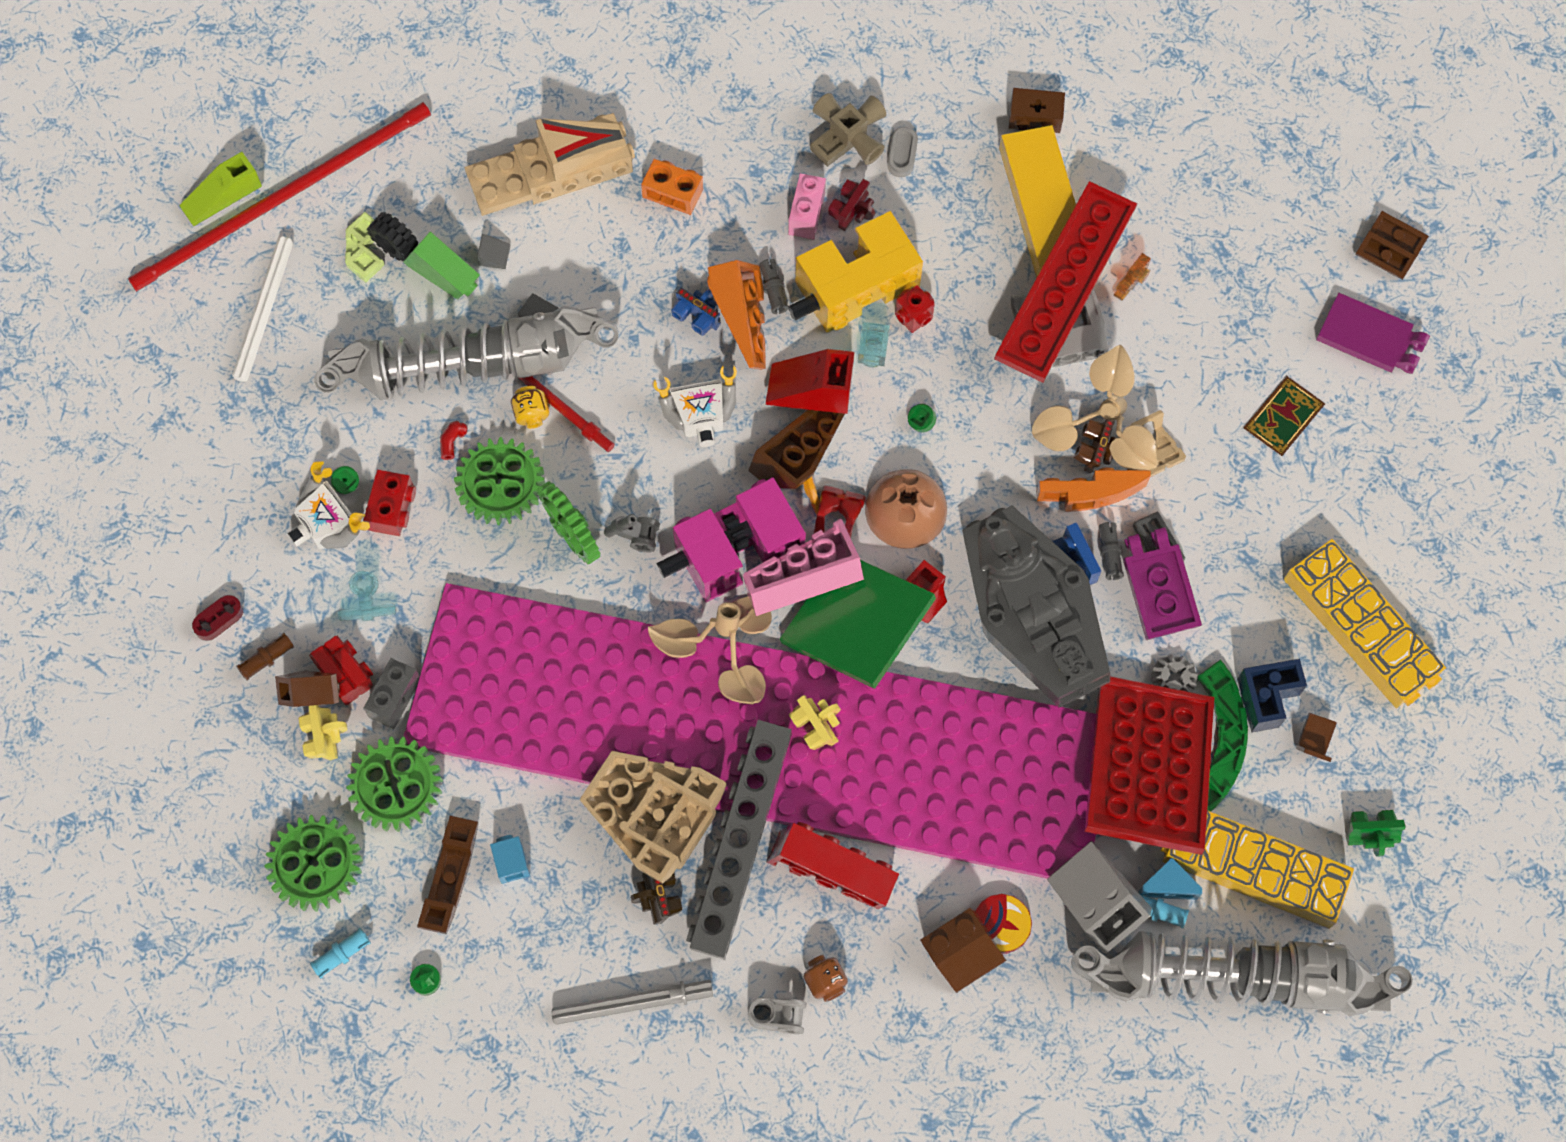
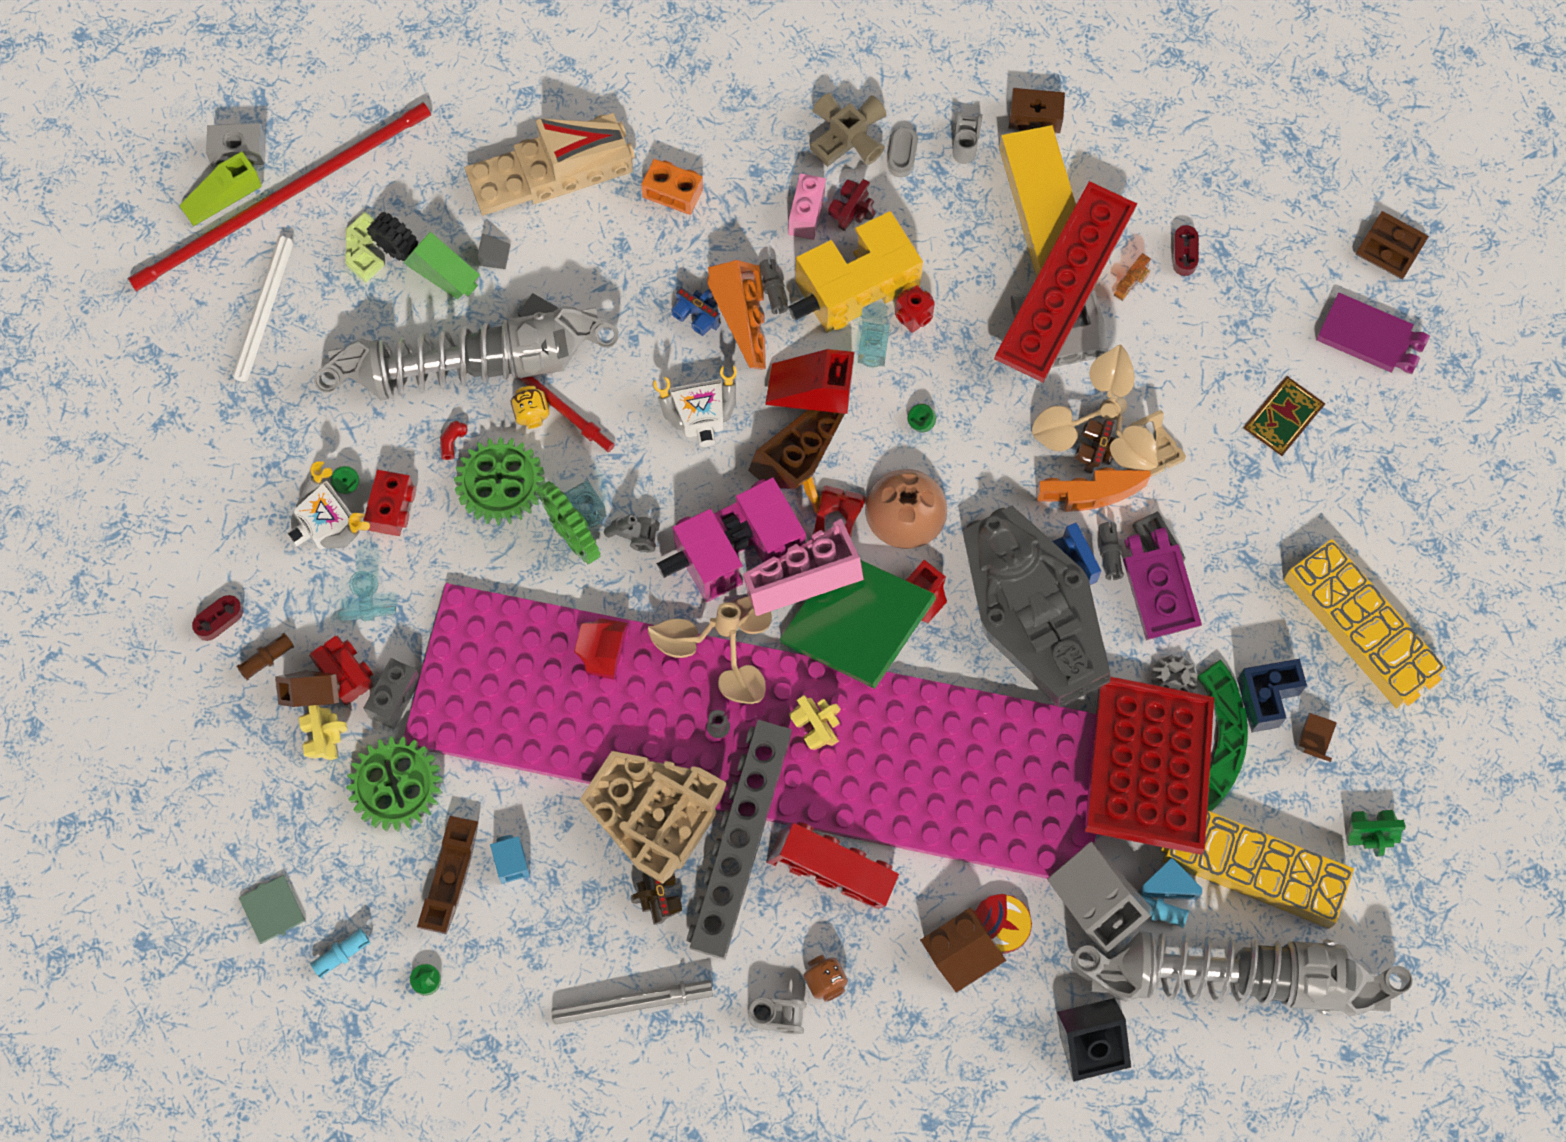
bright green gear [264,815,363,912] -> none
none -> light grey brick [206,123,266,166]
none -> sand green piece [239,875,305,944]
none -> clear light blue brick [564,480,607,528]
none -> red slope [574,618,628,679]
none -> dark grey pin [707,710,730,738]
none -> light grey piece [953,111,983,164]
none -> black slope [1057,998,1132,1082]
none -> dark red beam [1173,225,1199,276]

